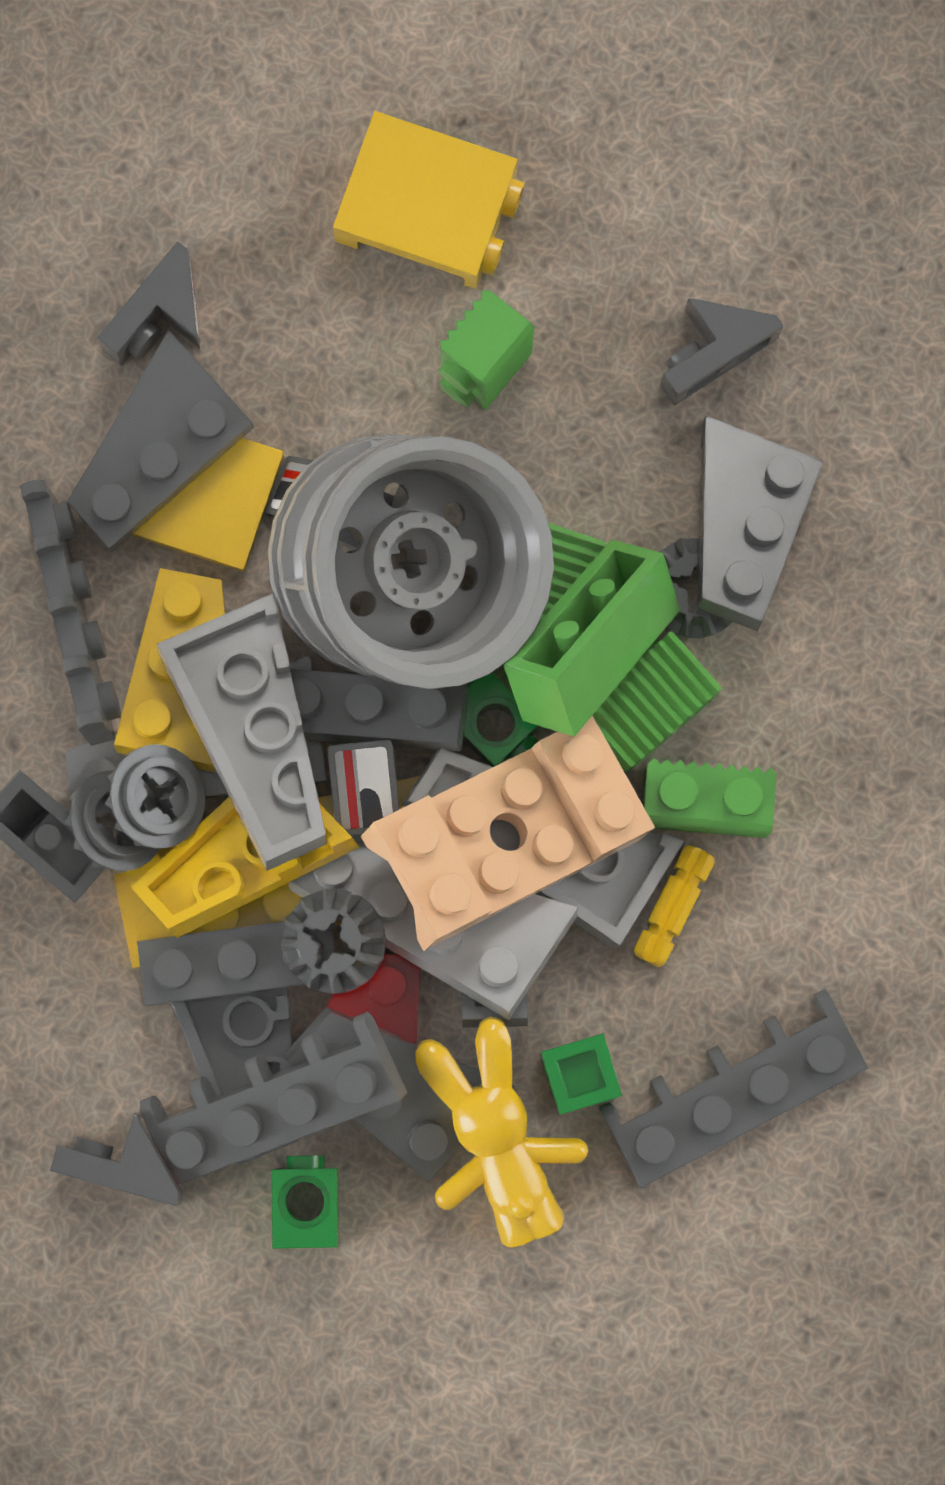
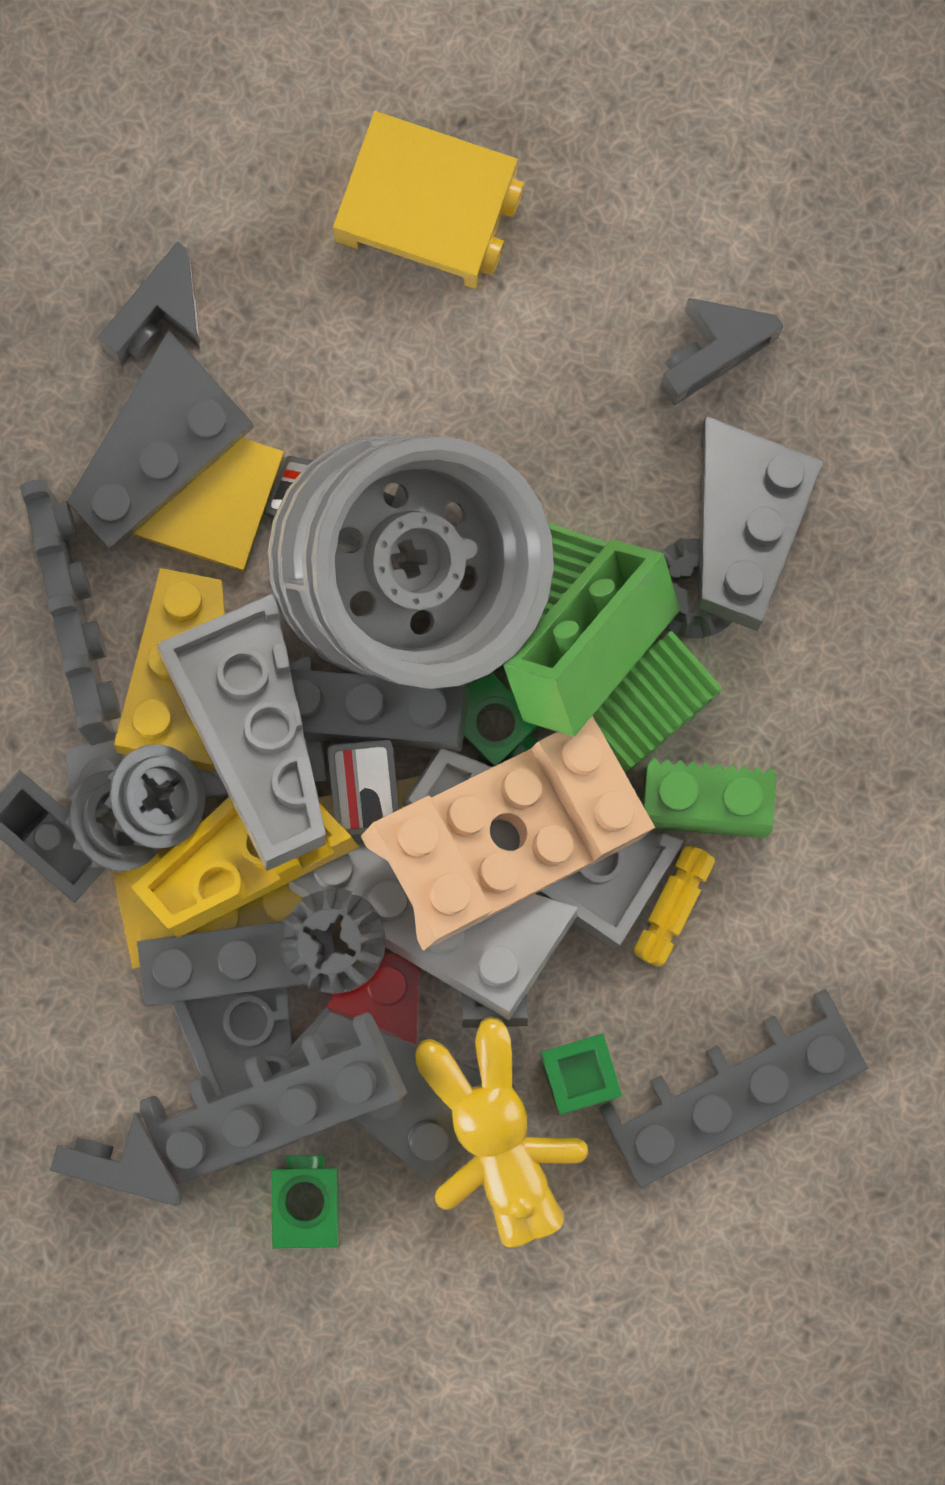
bright green brick [438,290,535,410] -> none

